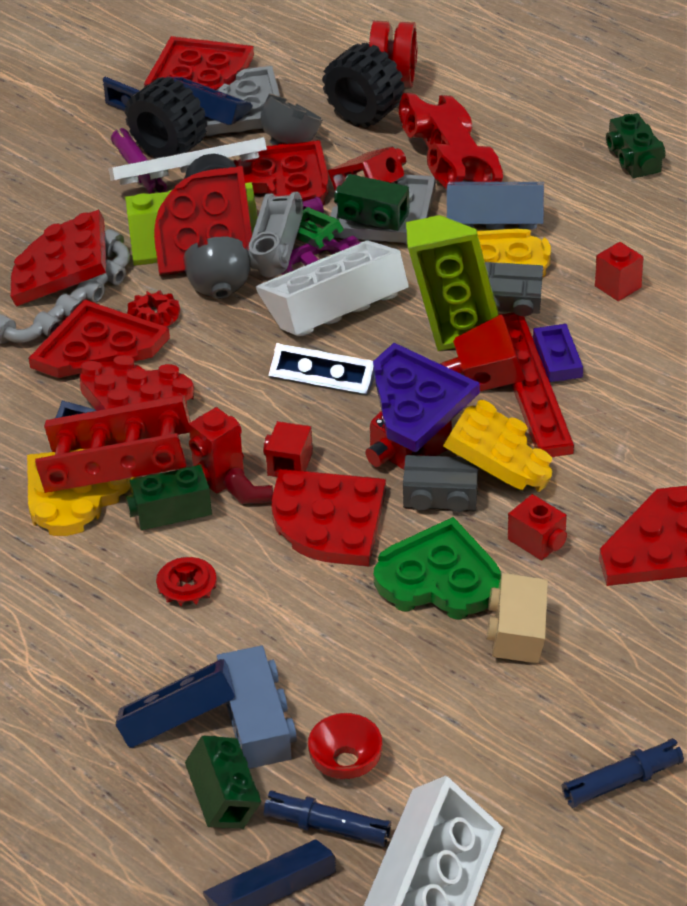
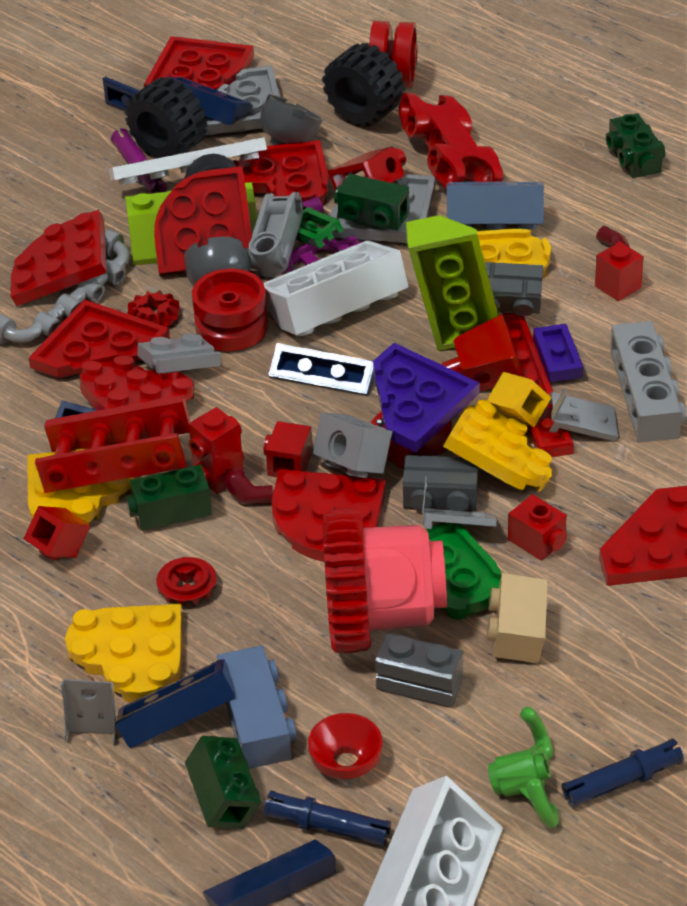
none -> red brick [23,506,91,560]
none -> light grey piece [61,679,117,745]
none -> yellow plate [65,604,182,702]
none -> light grey plate [137,334,221,374]
none -> red wheel [191,268,268,352]
none -> light grey brick [313,412,392,478]
none -> piece [322,509,447,653]
none -> dark grey brick [375,633,464,707]
none -> light grey piece [422,476,497,529]
none -> yellow brick [486,372,551,427]
none -> bright green piece [488,707,559,828]
none -> light grey piece [549,387,618,442]
none -> dark red arm [596,226,630,247]
none -> light grey brick [610,321,686,443]

